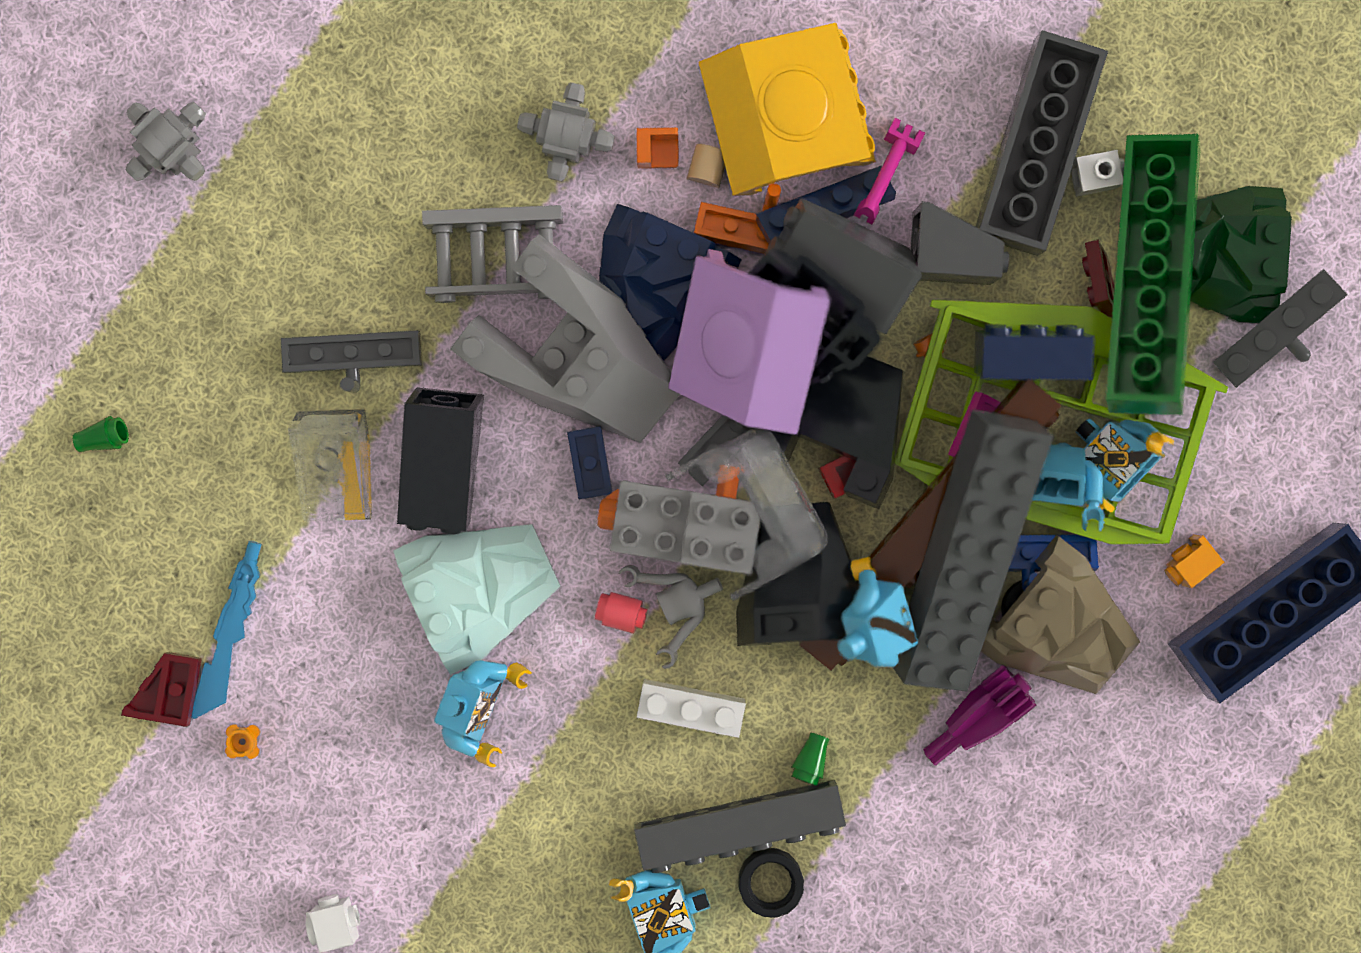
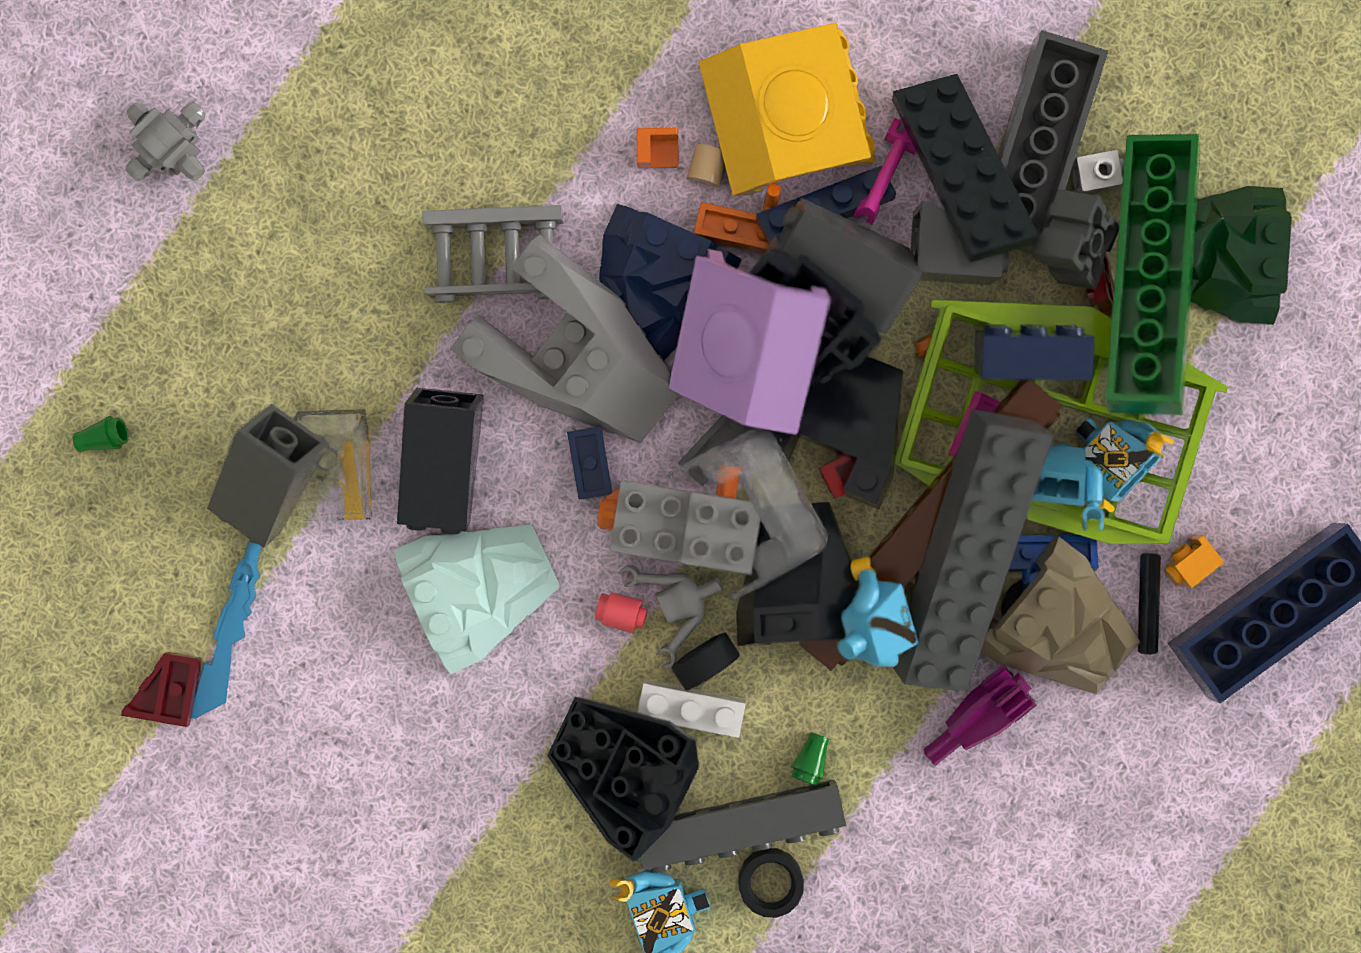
light orange plate [225,724,260,759] -> none
dark grey plate [281,330,422,393] -> none
white brick [306,894,360,953] -> none
medium azure torso [434,660,532,767] -> none
light grey piece [517,83,615,182] -> none
dark grey plate [1213,269,1348,388] -> none
none -> dark grey slope [207,404,329,548]
none -> black wedge [547,697,699,861]
none -> black tyre [671,632,740,690]
none -> black plate [892,74,1039,263]
none -> dark grey brick [1034,189,1119,290]
none -> black axle [1138,553,1161,655]

